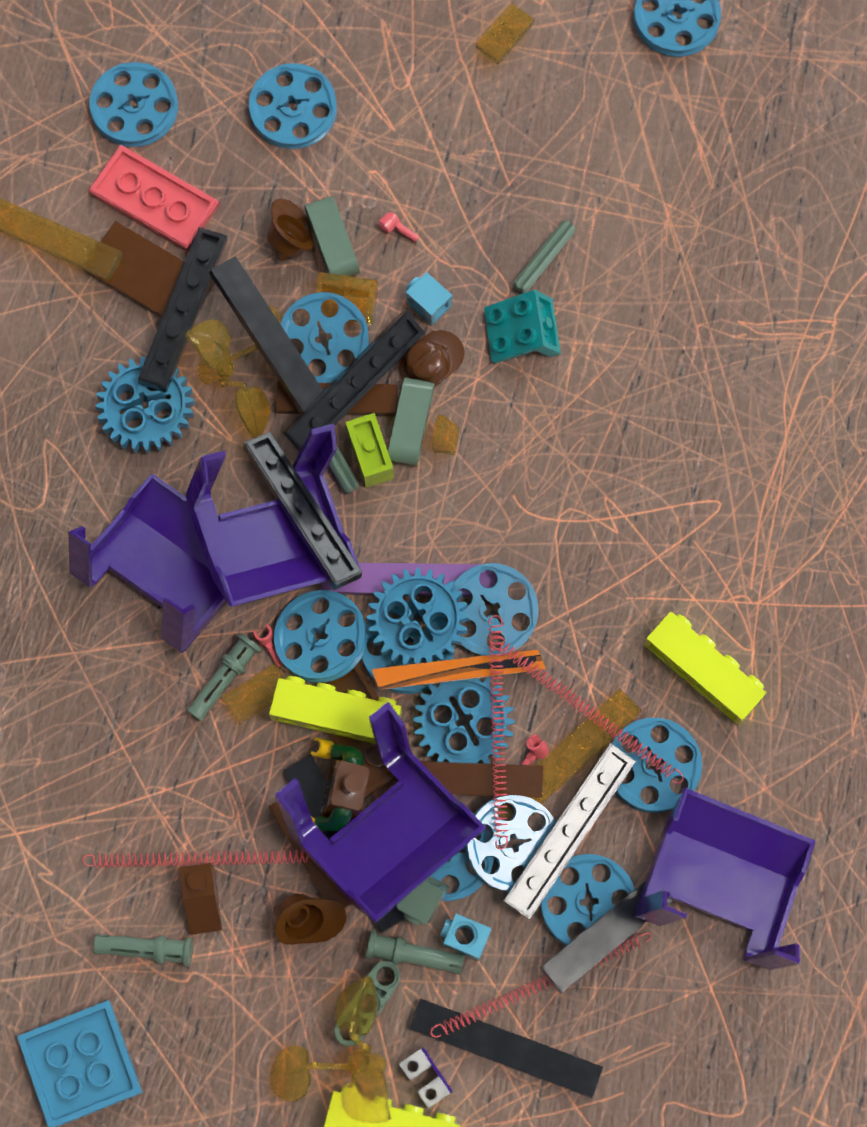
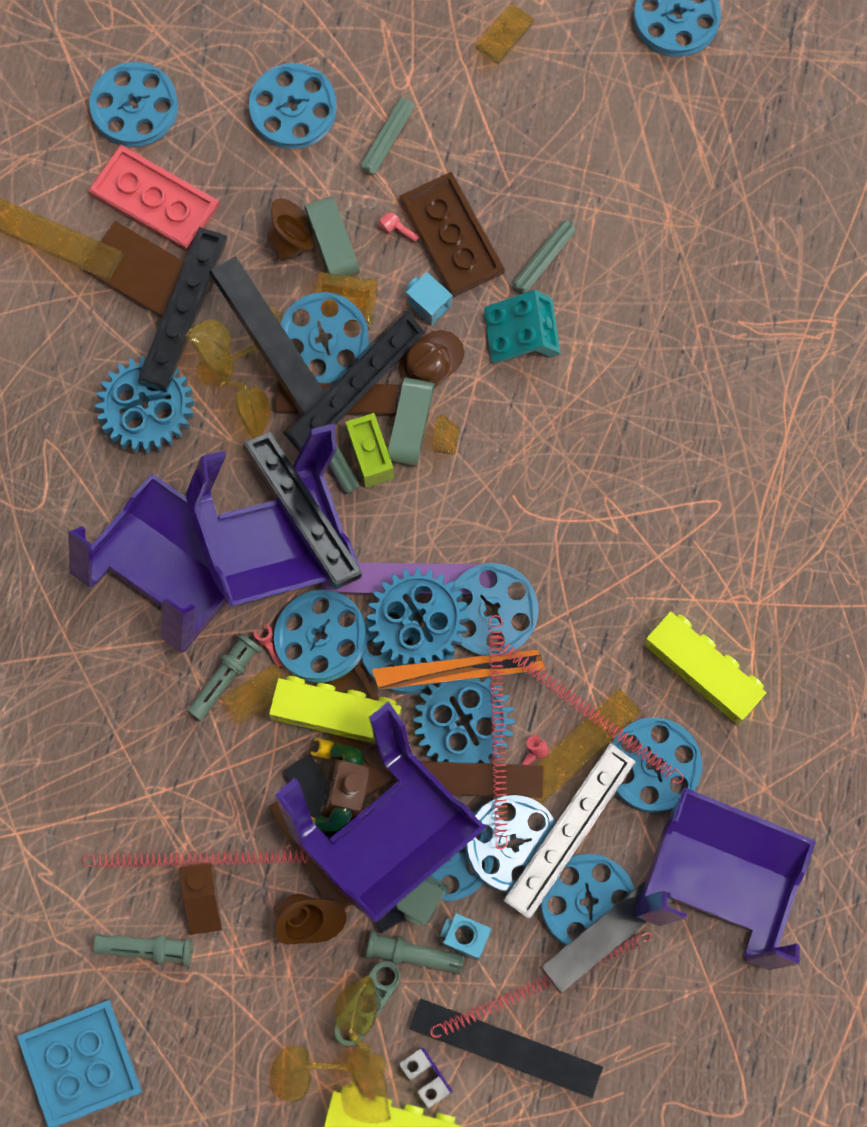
none -> sand green axle [361,98,414,175]
none -> reddish brown tile [399,171,505,298]

